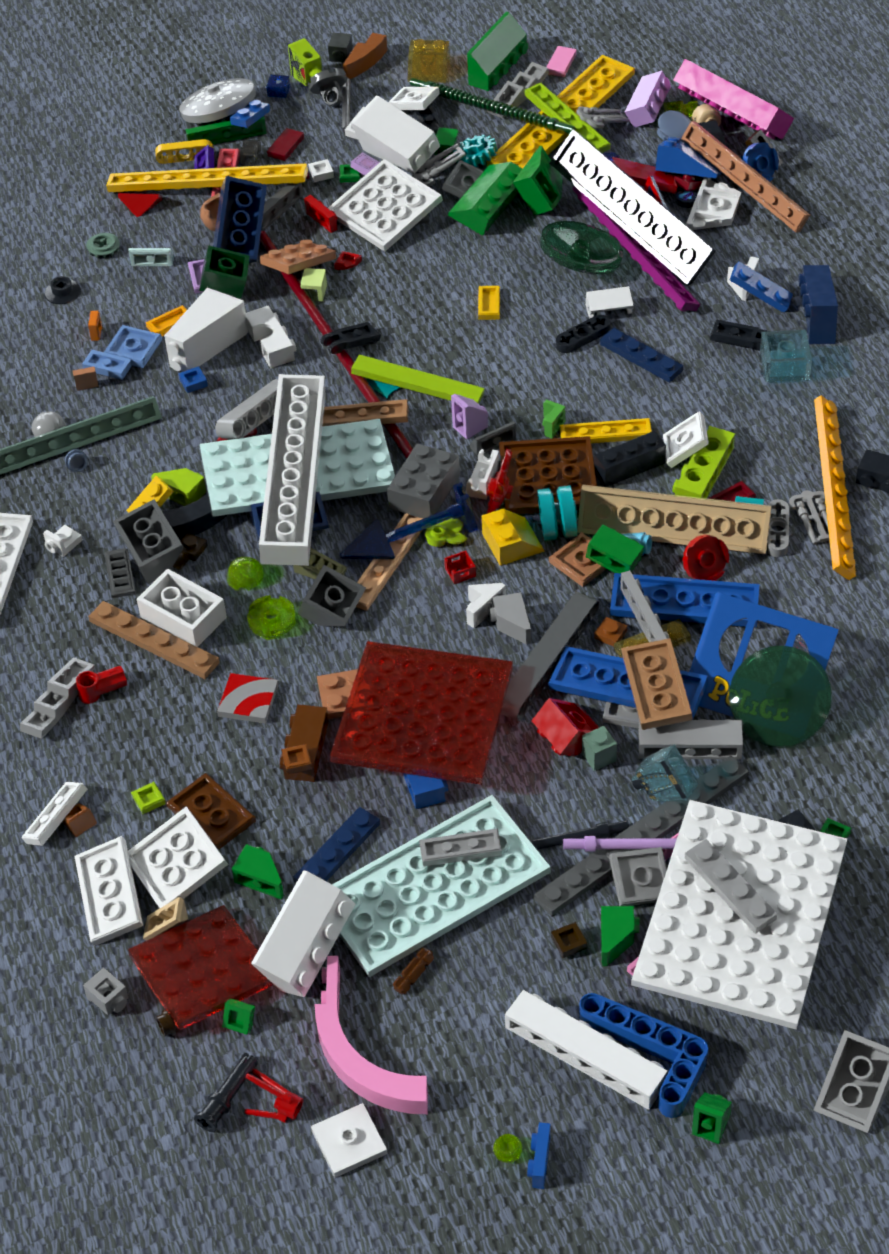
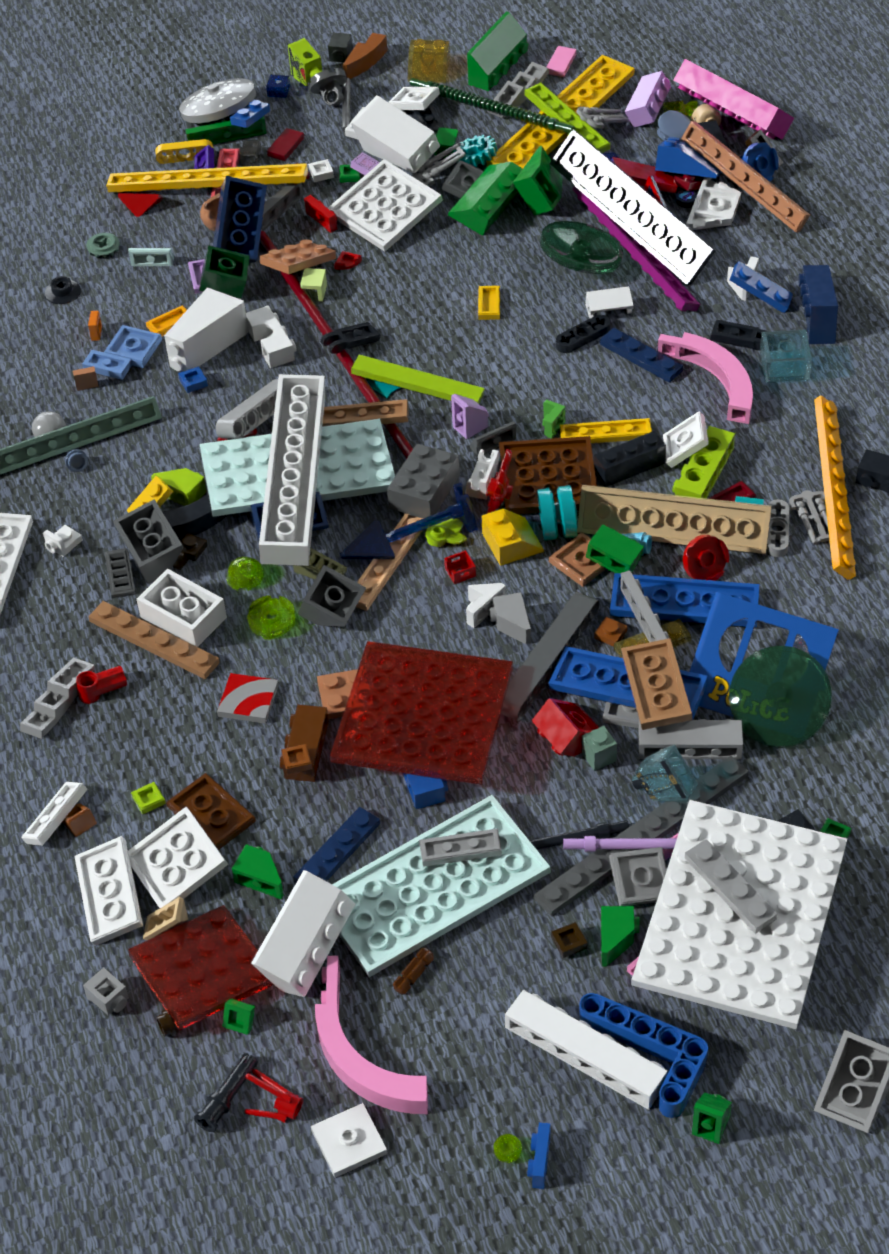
none -> bright pink arch [658,332,753,424]

